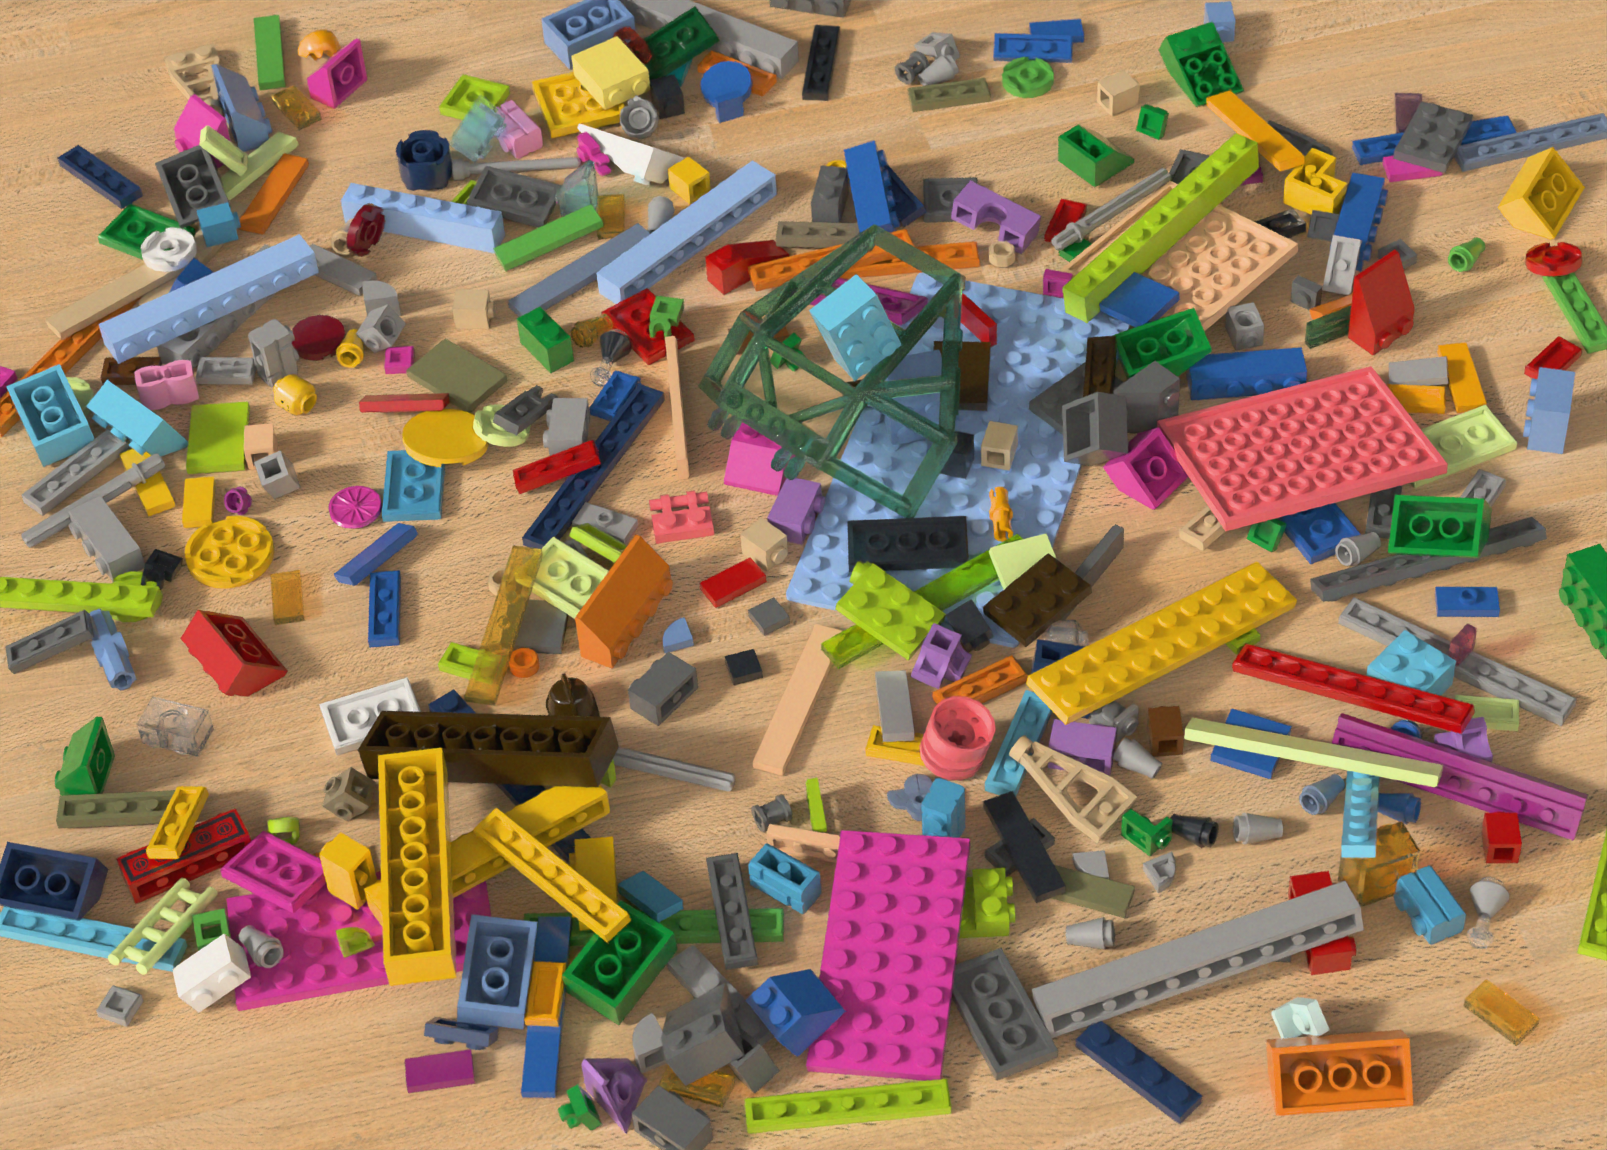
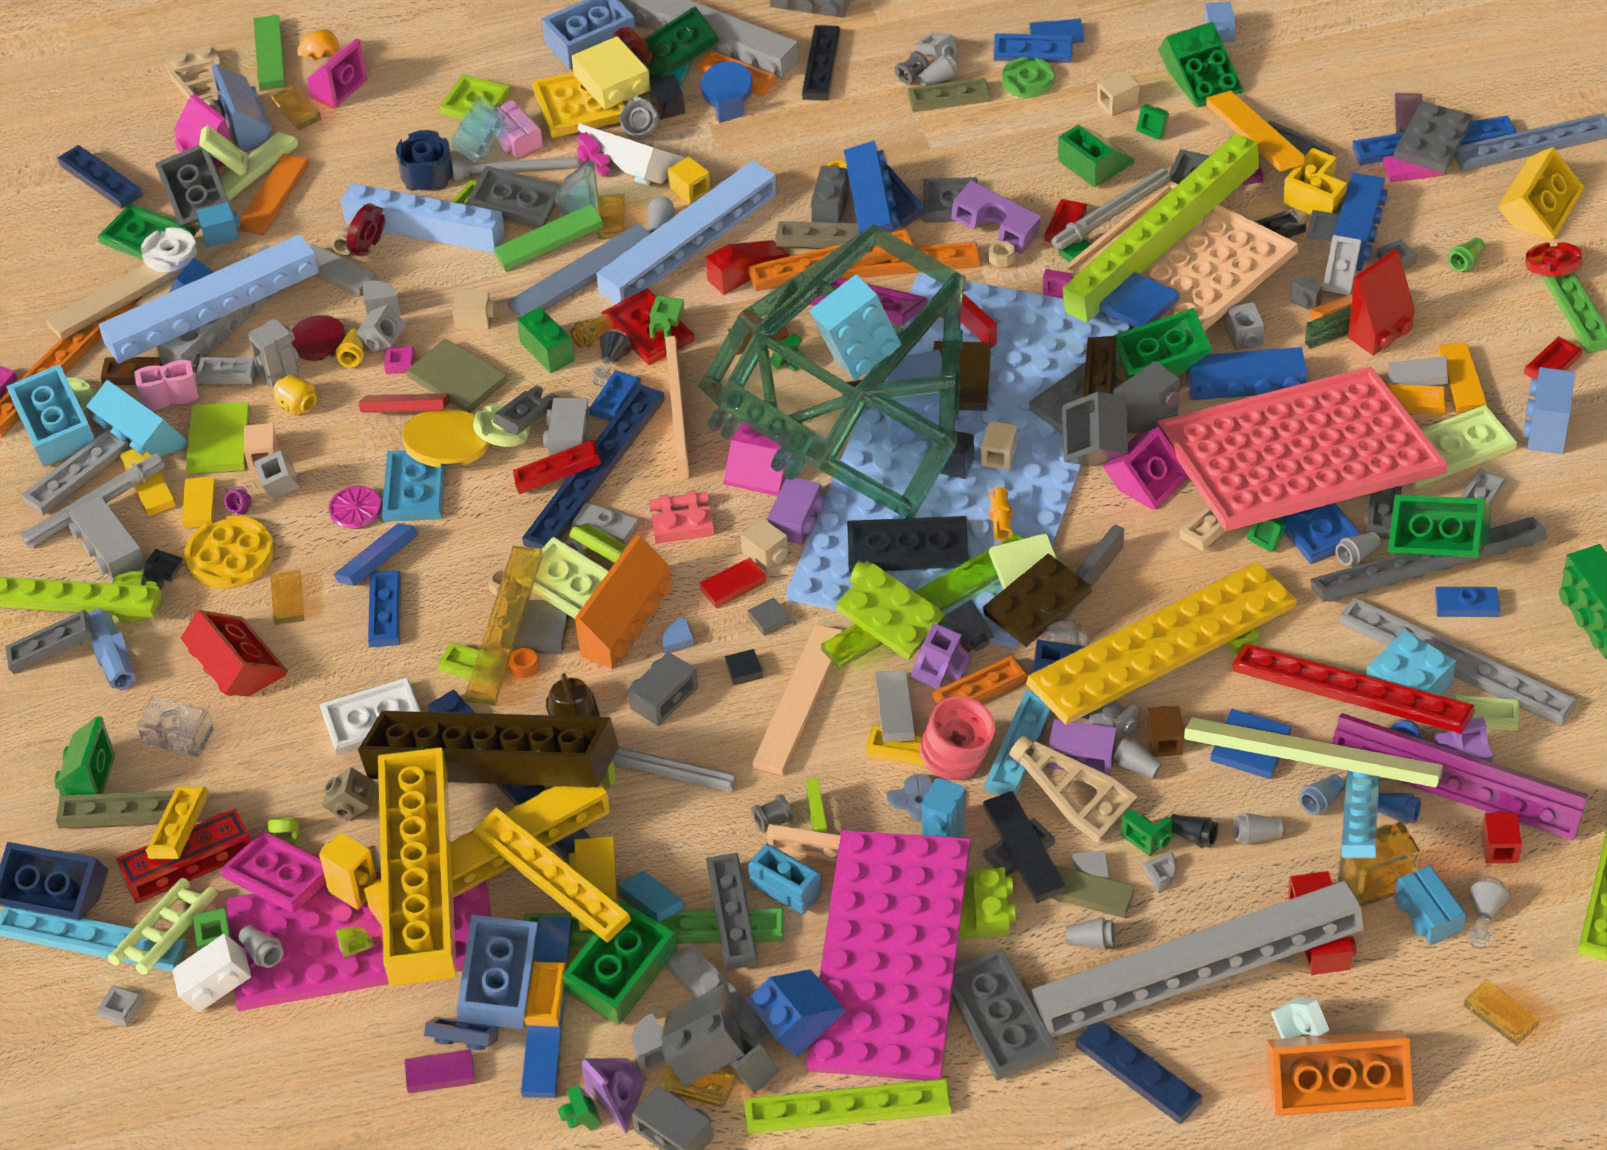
clear pink tile [1448,623,1477,667] -> none

